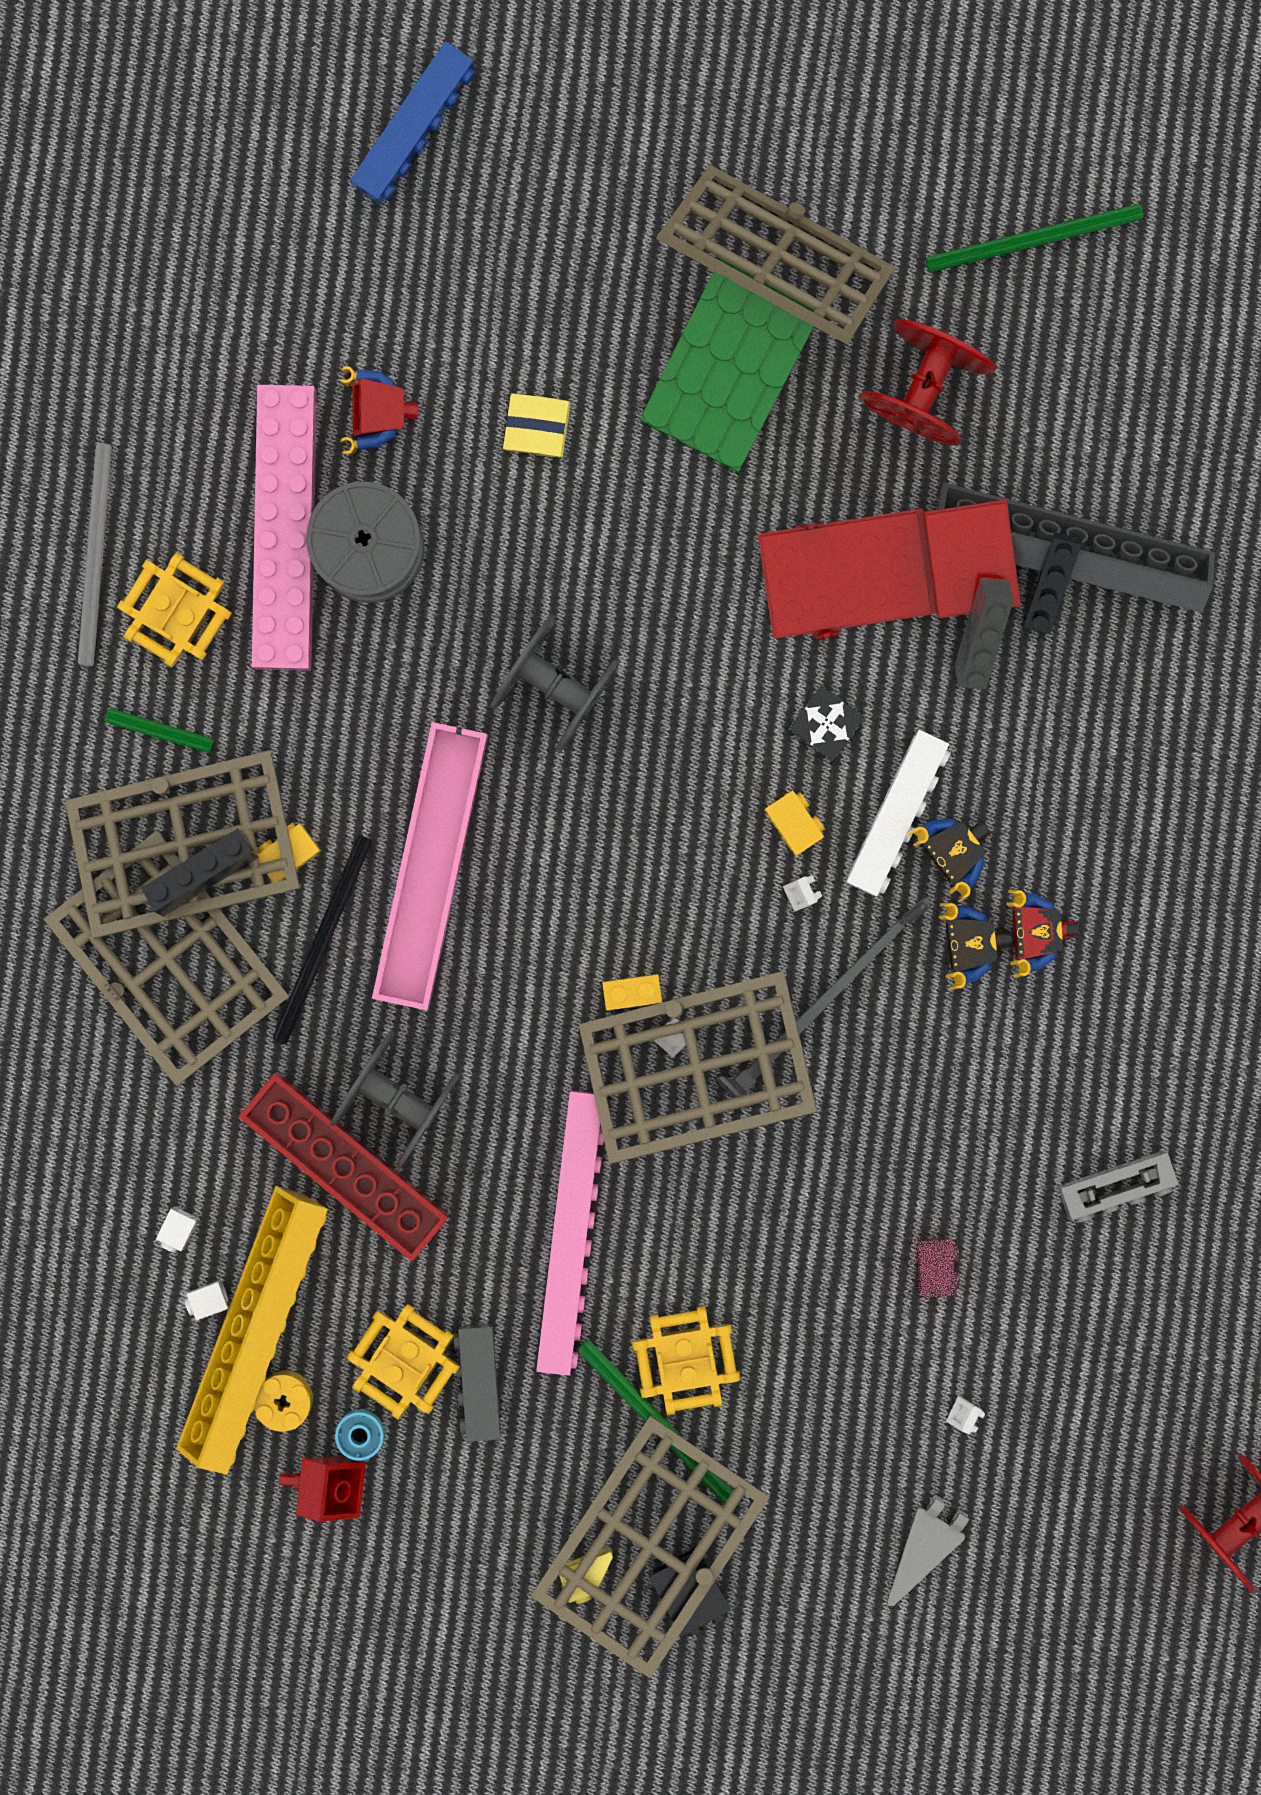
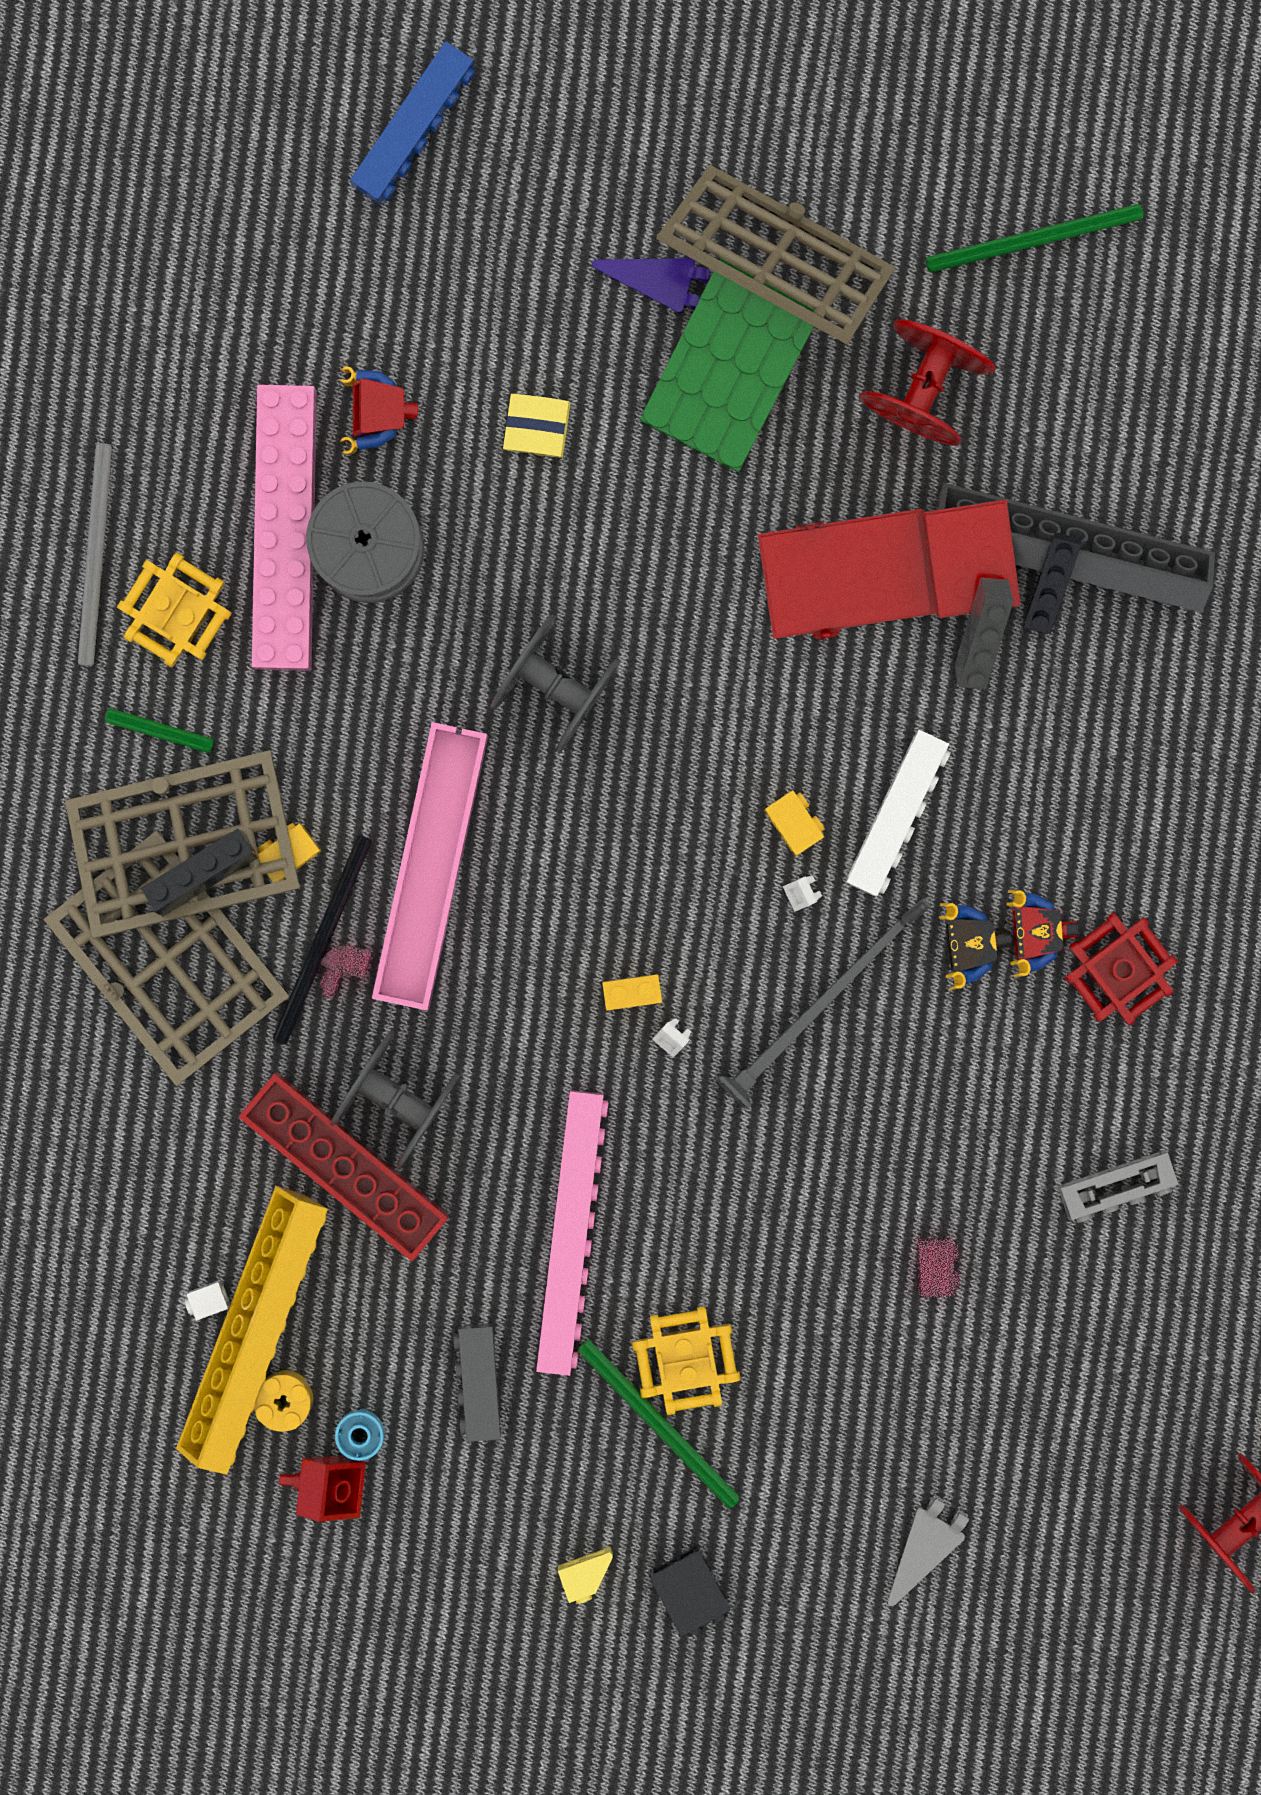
white brick [156,1206,200,1253] -> none
yellow brick [346,1304,460,1420] -> none
dark tan door [530,1416,770,1679] -> none
dark tan door [578,971,818,1164] -> none
black tile [788,685,866,763] -> none
torso [908,818,991,902] -> none
white tile [946,1396,985,1435] -> none
none -> clear pink brick [319,945,374,999]
none -> dark purple flag [592,258,711,313]
none -> red brick [1064,913,1178,1026]

